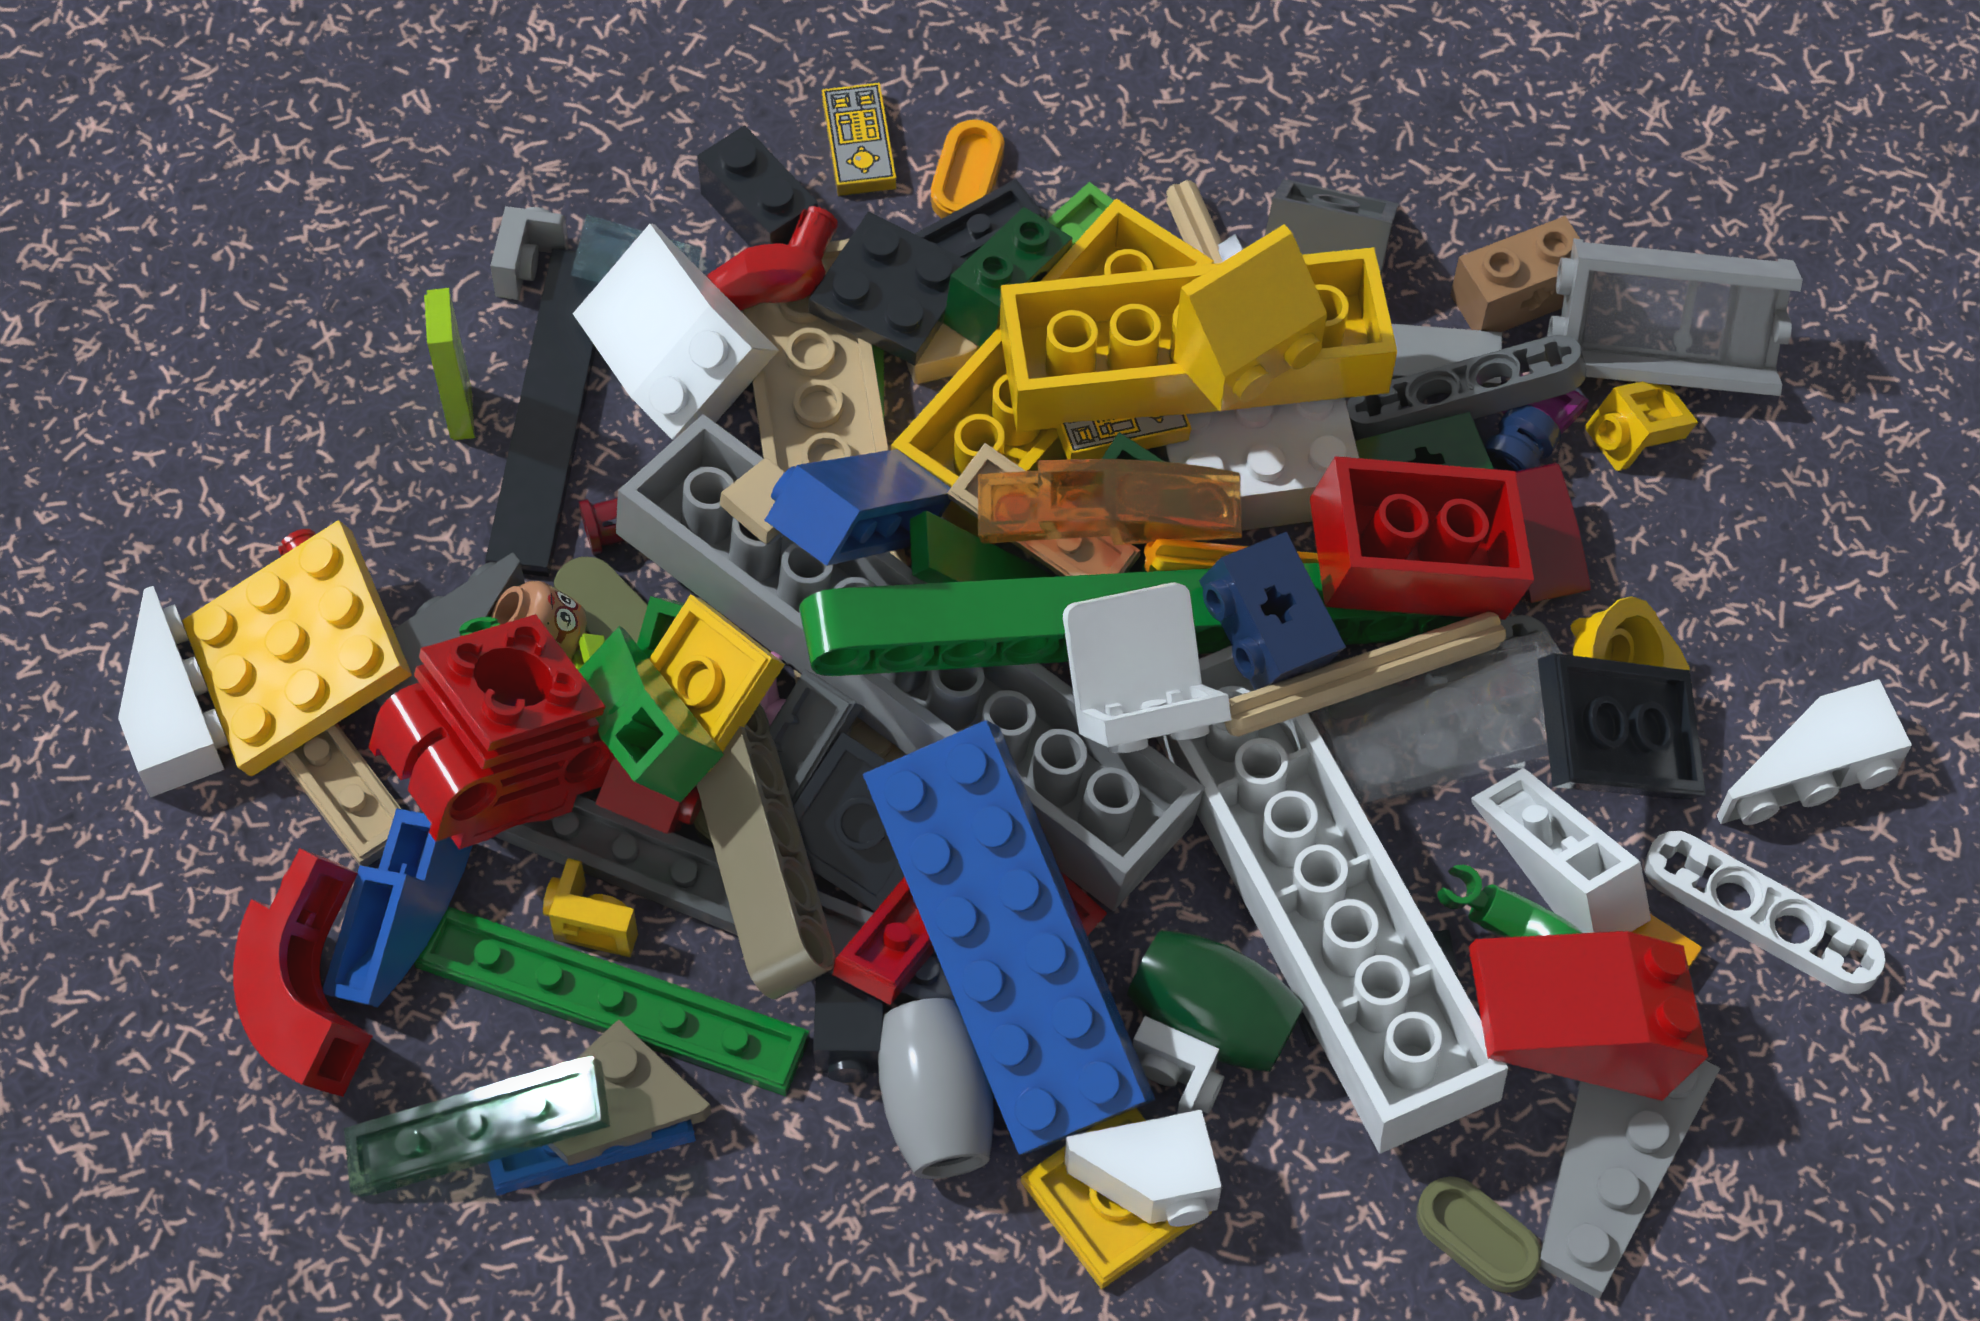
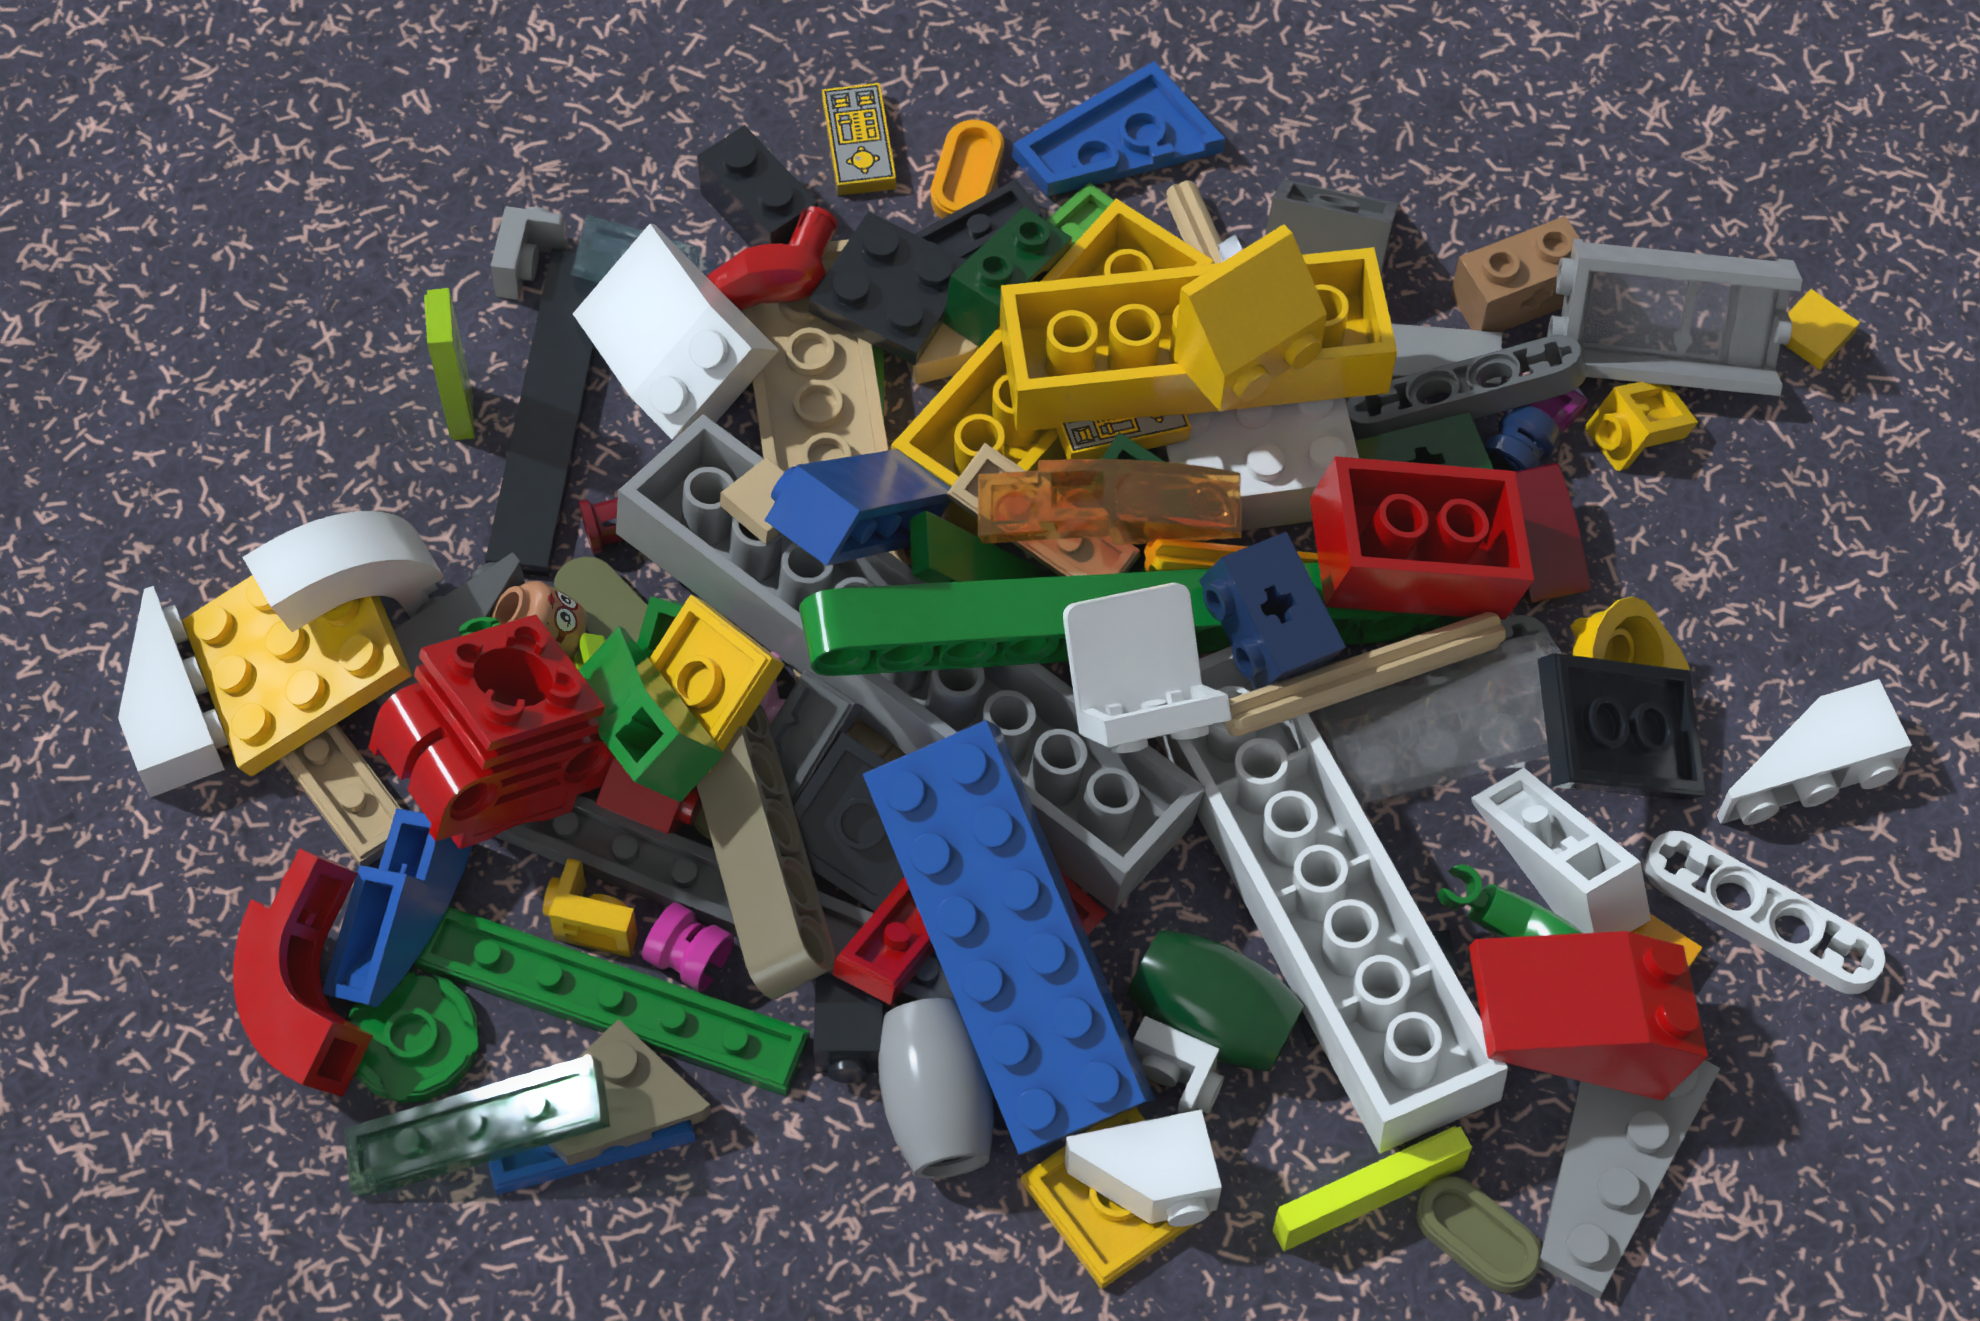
none -> white arch [243,511,445,632]
none -> green tile [348,972,479,1103]
none -> dark pink wheel [642,902,735,992]
none -> blue wing [1012,61,1225,197]
none -> neon yellow tile [1273,1126,1472,1252]
none -> yellow tile [1783,289,1860,371]

